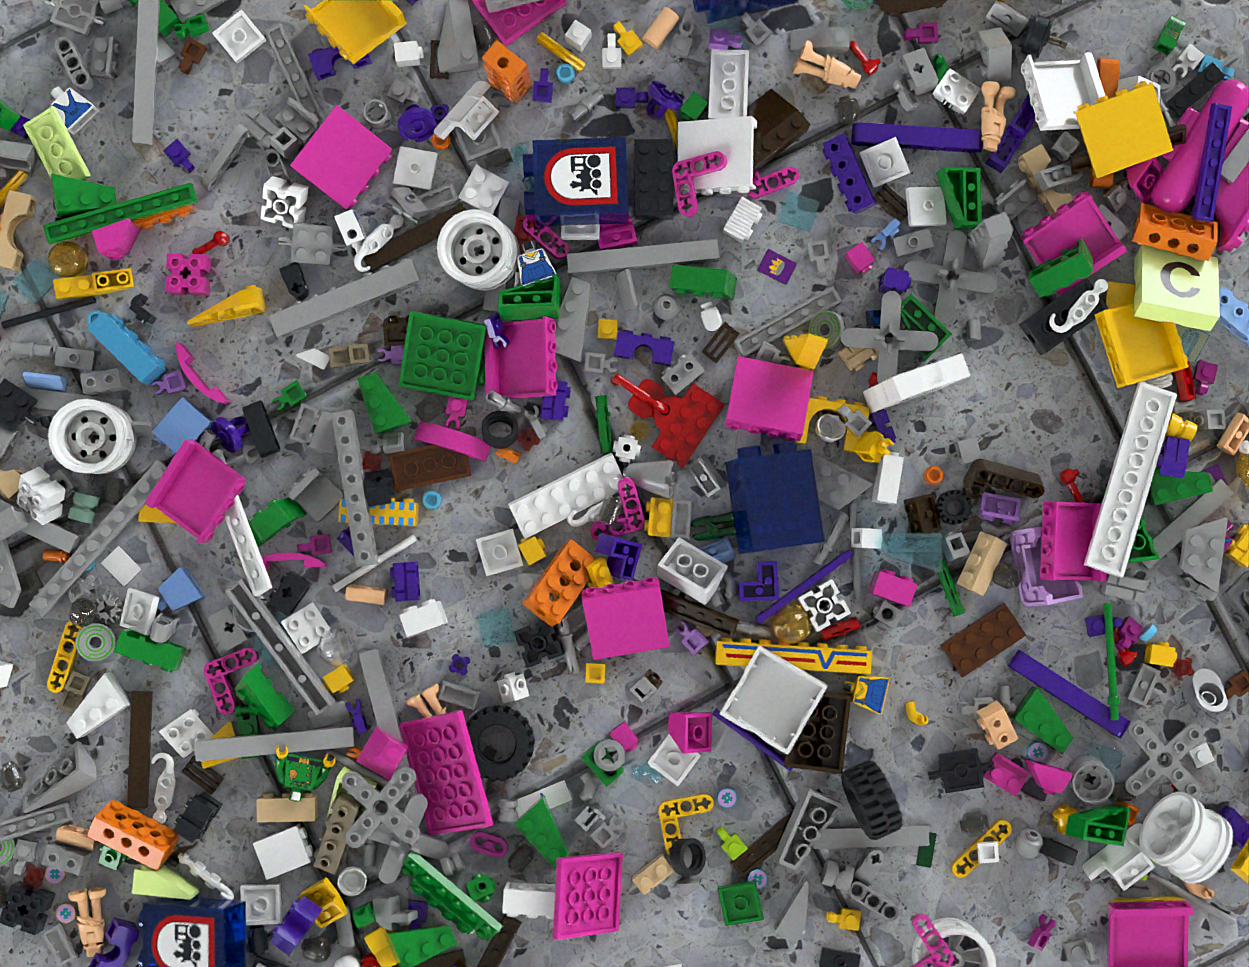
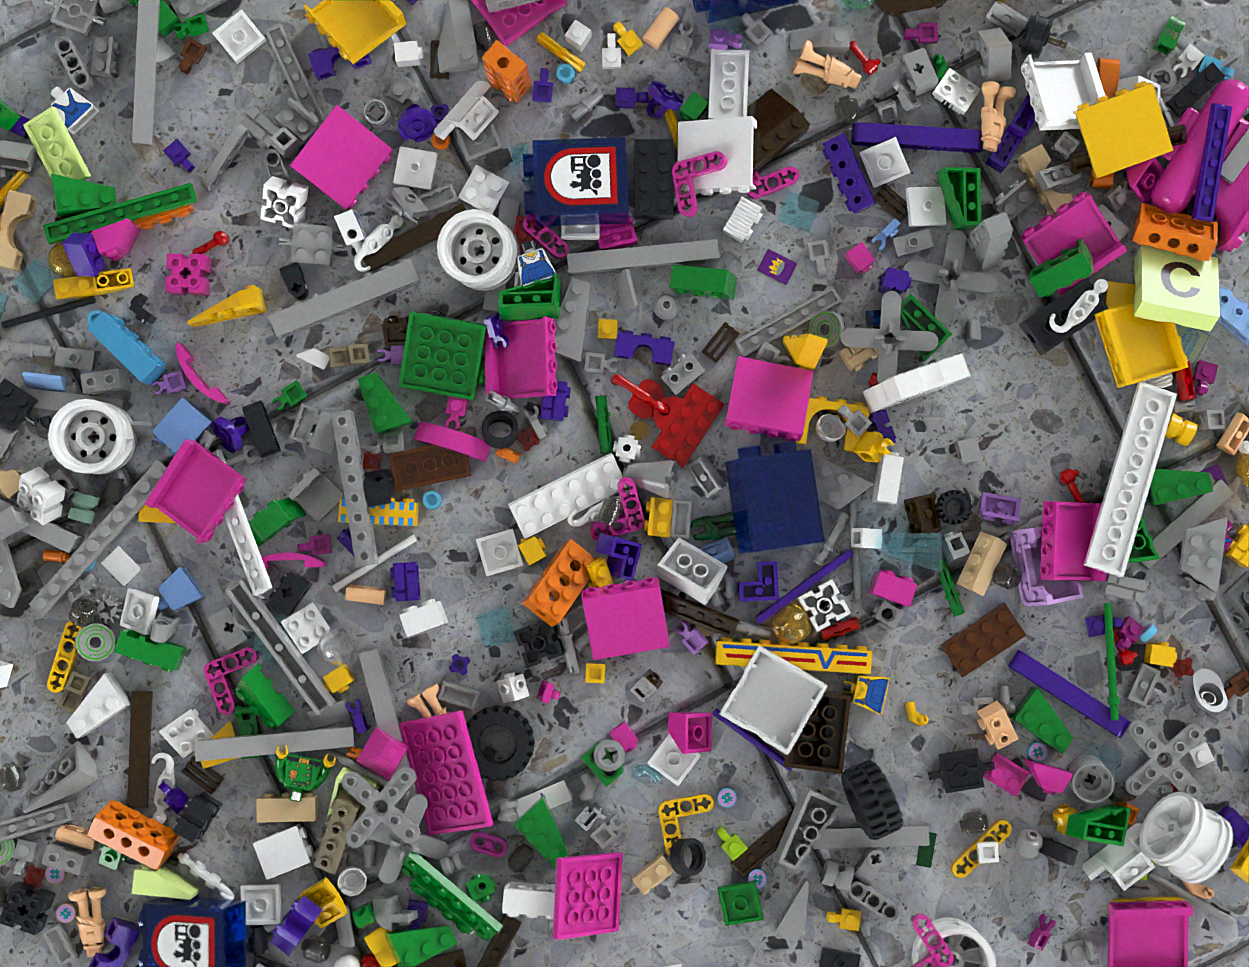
white arm [701,302,722,331] -> none
orange plate [924,466,943,485] -> none
dark brown beam [963,459,1045,499] -> none
dark purple brick [1157,436,1190,478] -> none
none -> dark purple brick [62,233,106,277]
none -> dark purple plate [158,781,189,814]
none -> dark pink tile [537,680,561,704]
none -> light grey slope [874,99,899,124]

